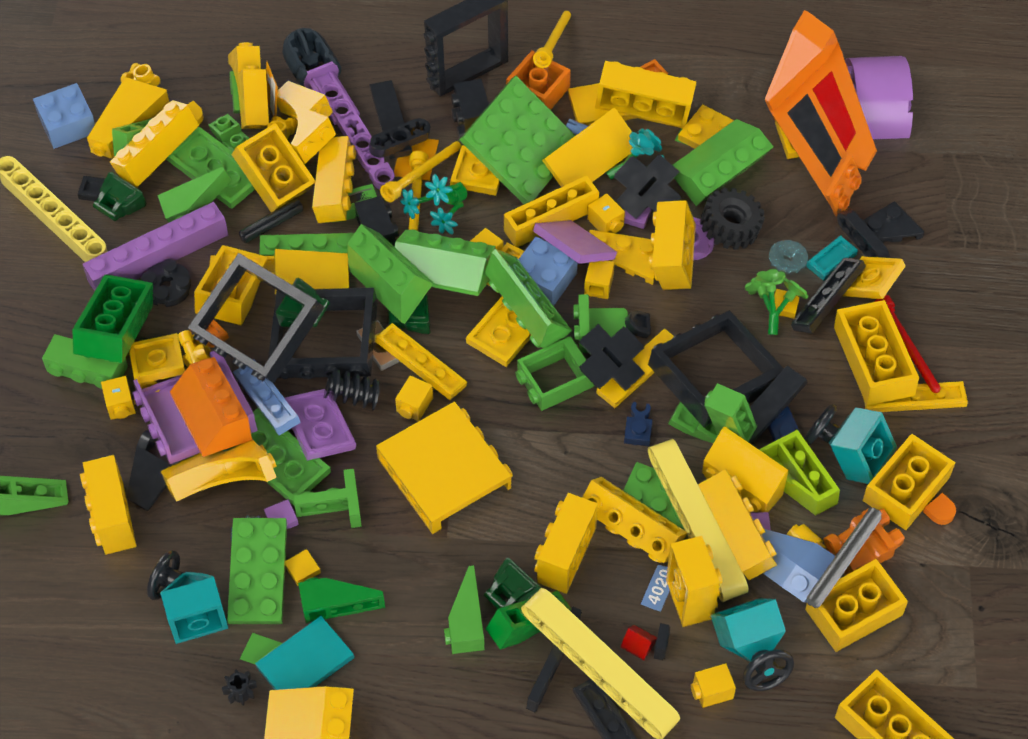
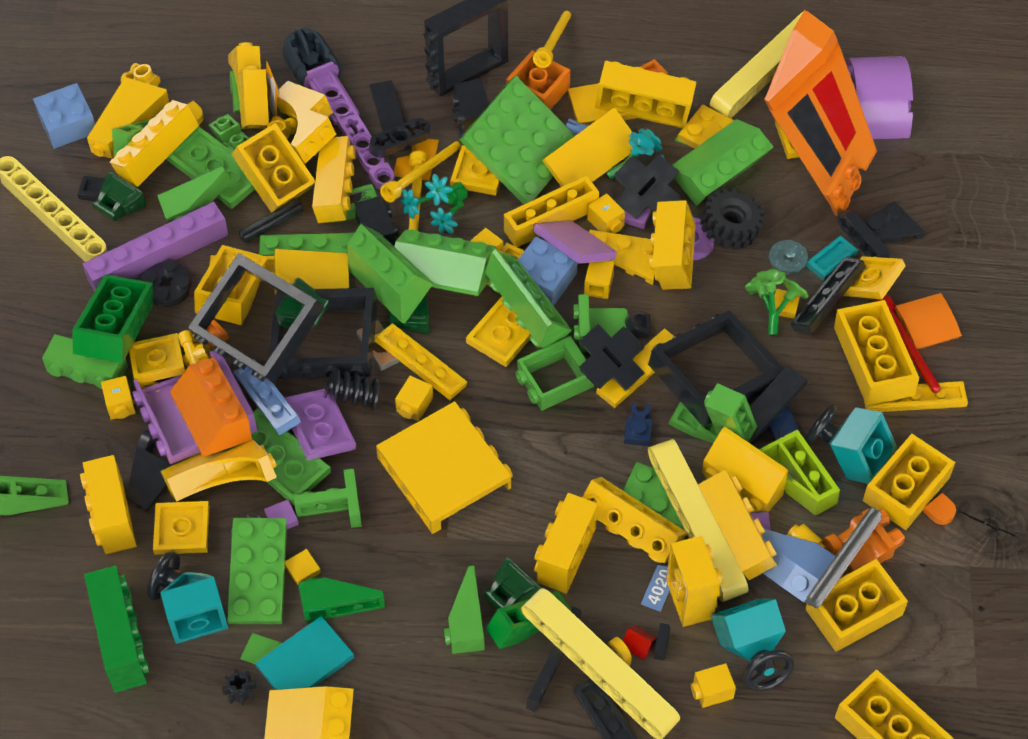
none -> green brick [84,565,150,693]
none -> yellow plate [153,501,210,555]
none -> yellow tile [607,637,632,666]
none -> light yellow beam [710,12,822,118]
none -> orange slope [894,293,962,350]

